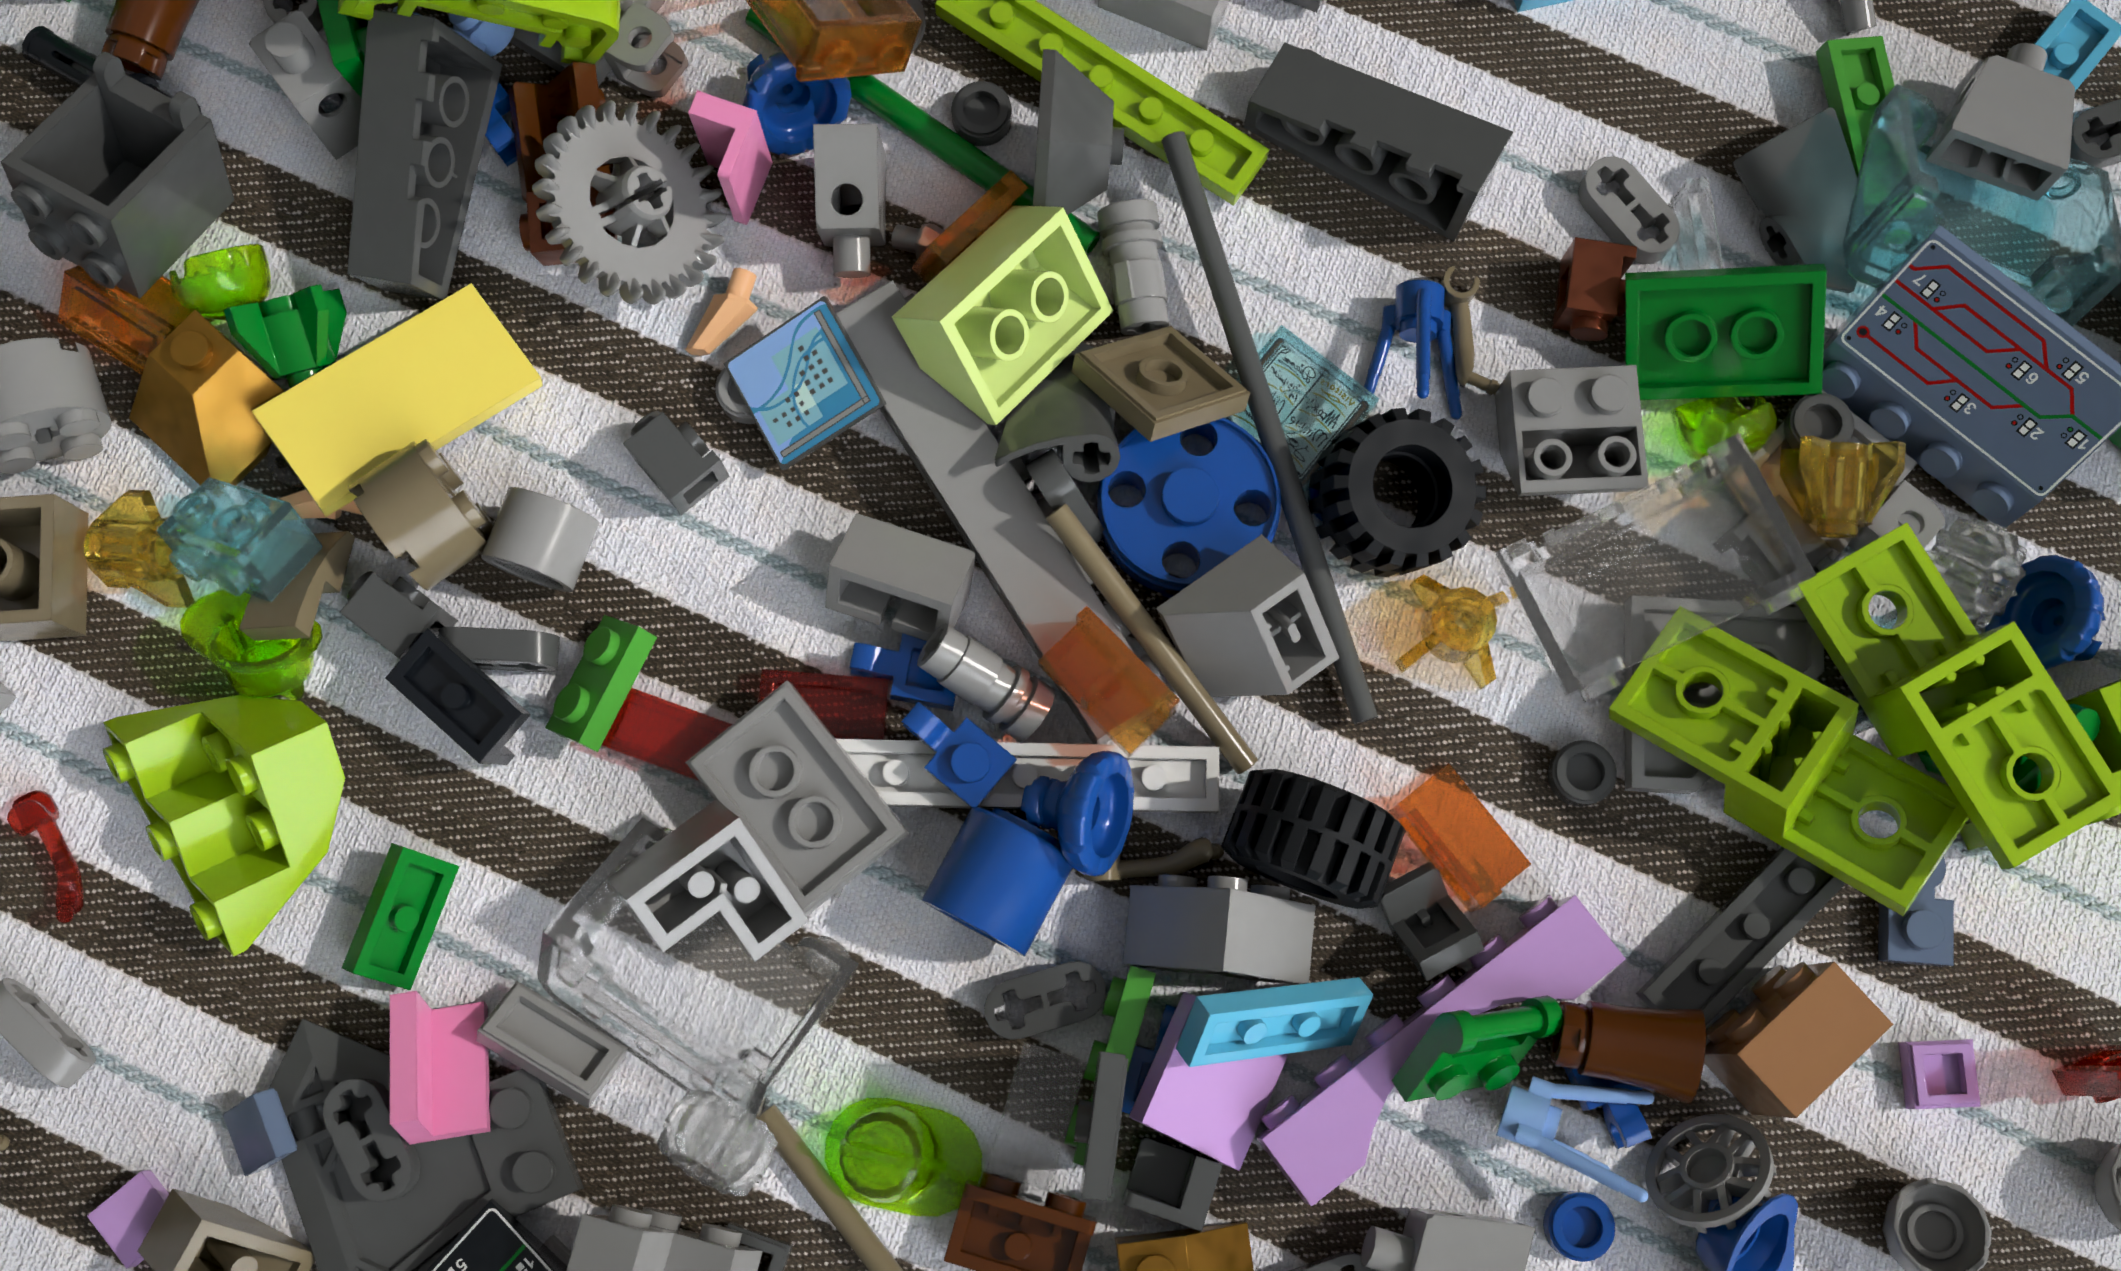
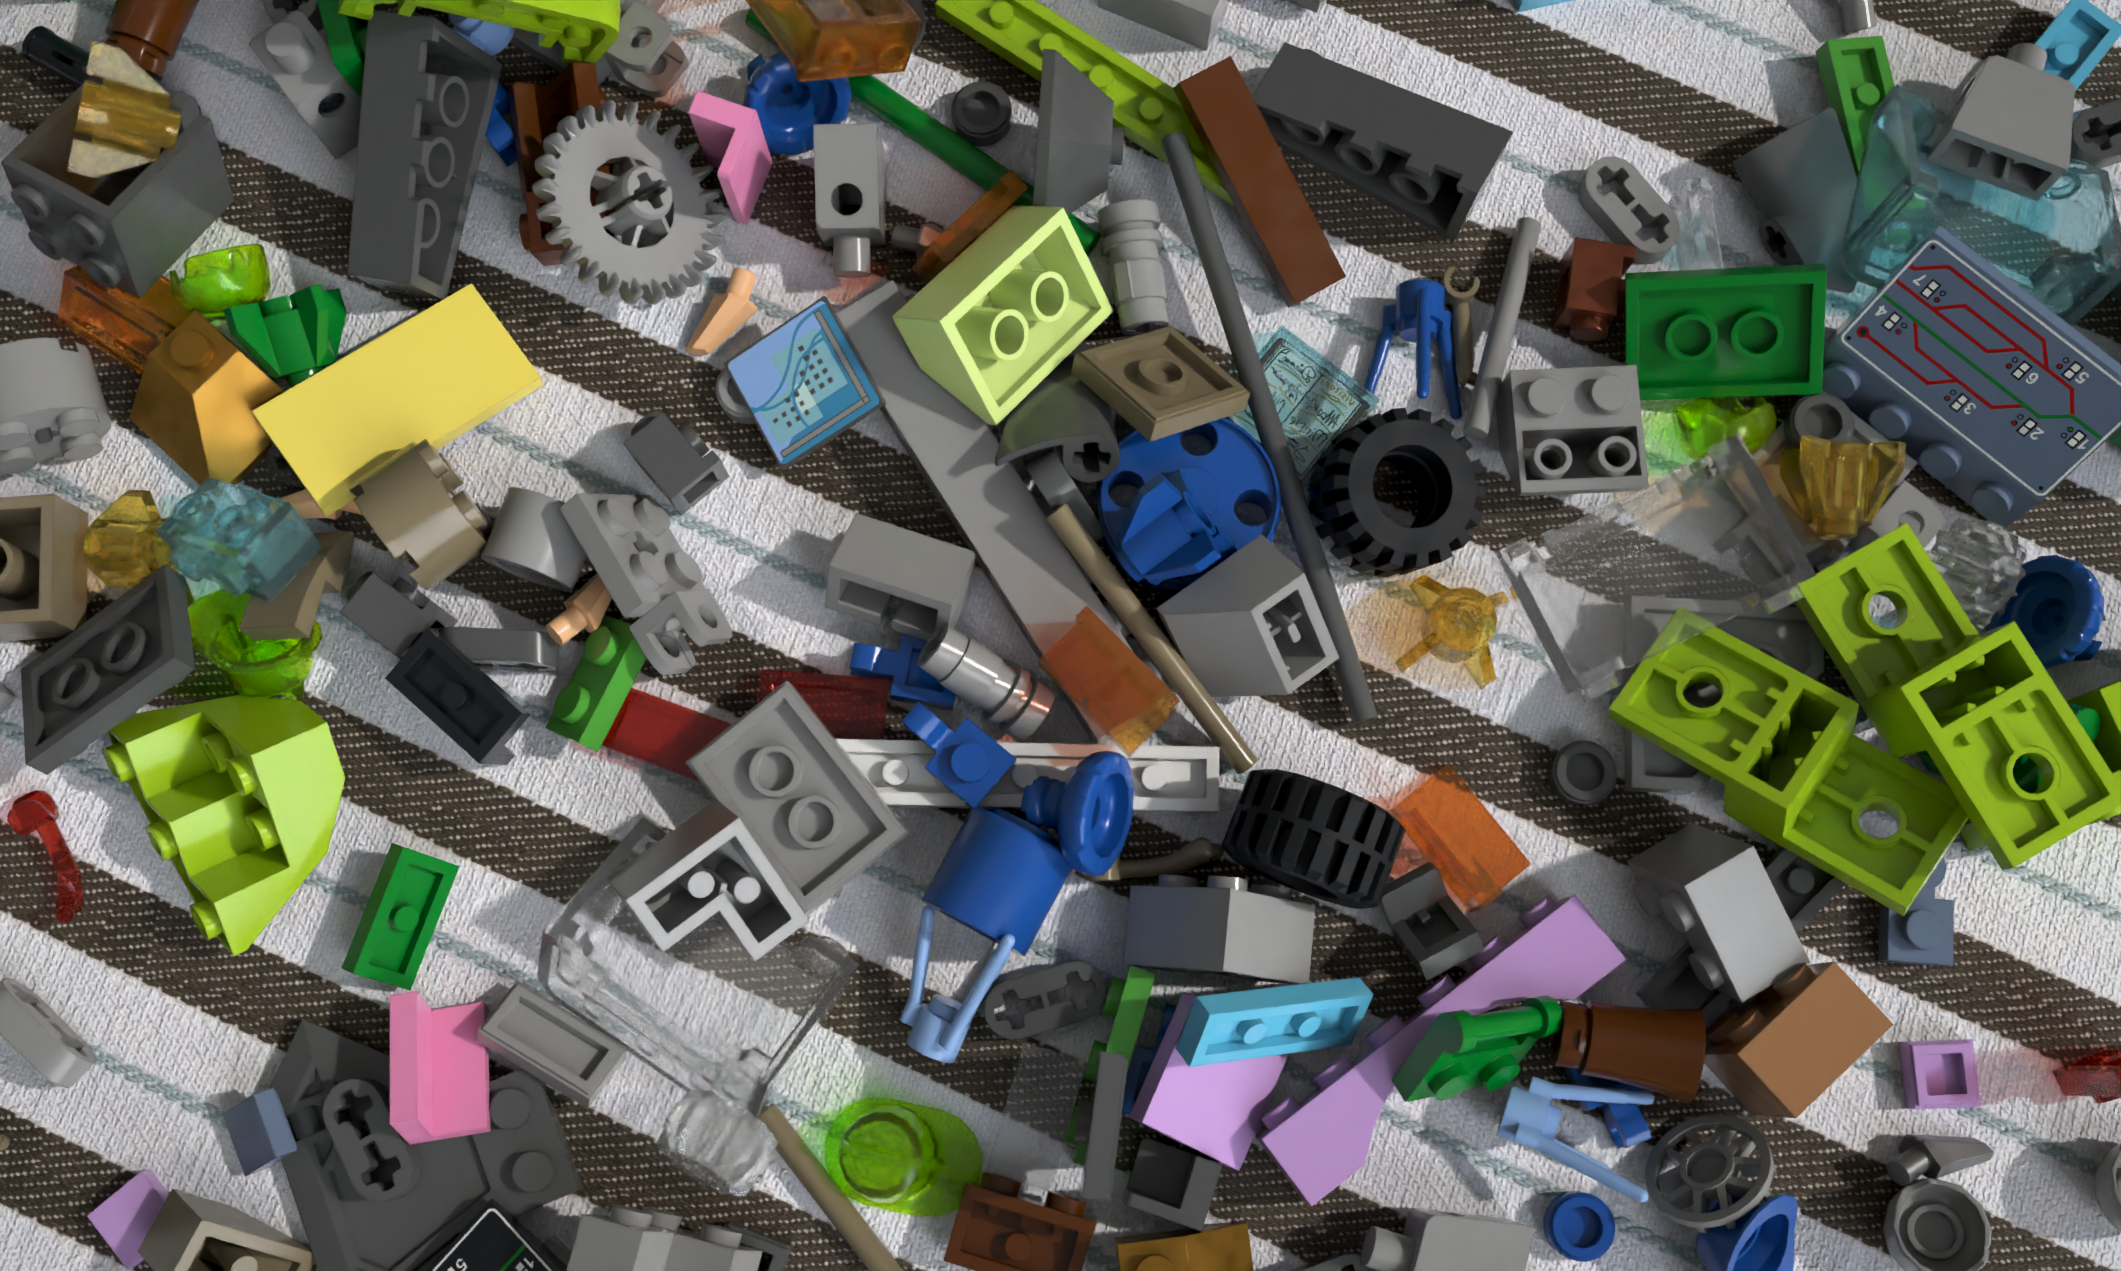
none -> dark grey plate [21,565,195,775]
none -> clear yellow brick [67,40,182,178]
none -> light nougat bar [545,573,612,645]
none -> light grey plate [559,493,733,675]
none -> light blue plant [899,906,1015,1063]
none -> blue brick [1116,470,1237,585]
none -> reddish brown tile [1173,56,1346,308]
none -> light grey bar [1463,217,1541,440]
none -> light grey brick [1627,823,1810,1003]
none -> flat silver bar [1887,1134,1994,1186]

